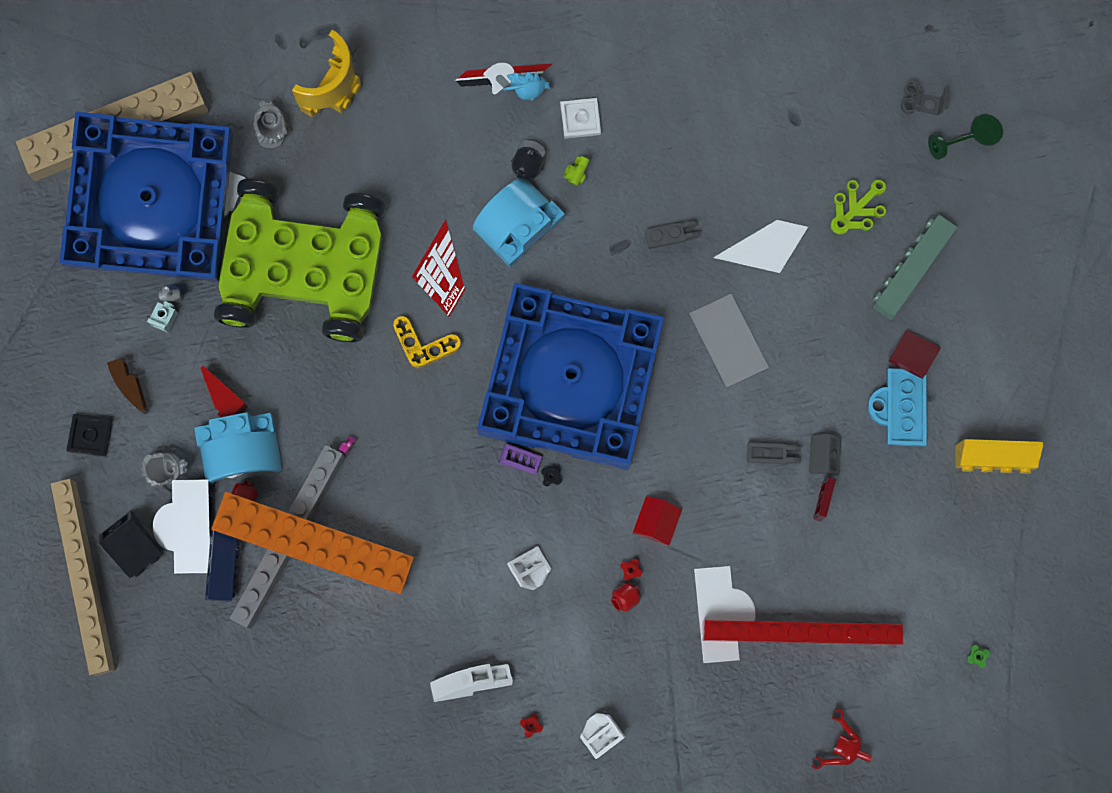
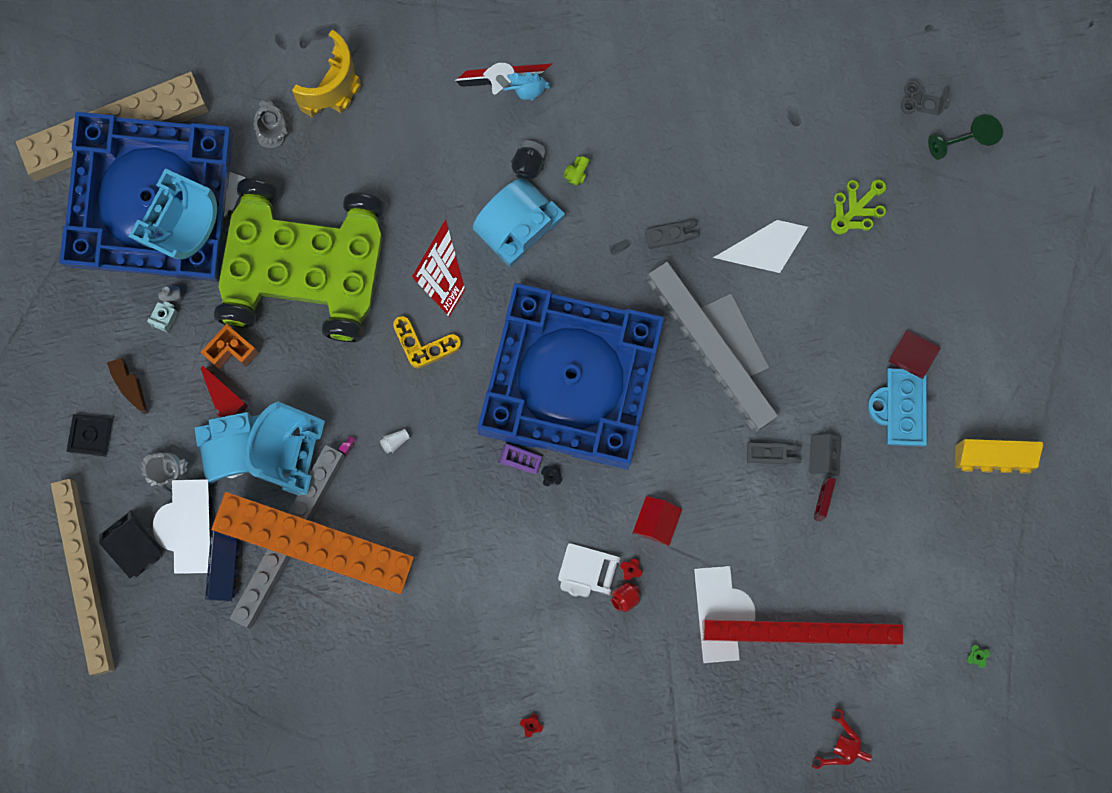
red head [231,480,258,502] -> none
white slope [430,664,513,702] -> none
white slope [507,546,551,590] -> none
white tile [560,98,601,139] -> none
white slope [580,713,625,759] -> none
sand green brick [872,215,957,321] -> none
none -> medium azure piece [128,168,217,259]
none -> orange brick [201,324,259,369]
none -> medium azure piece [245,402,325,496]
none -> white cone [380,429,410,454]
none -> white piece [558,543,621,597]
none -> light grey brick [647,262,778,432]

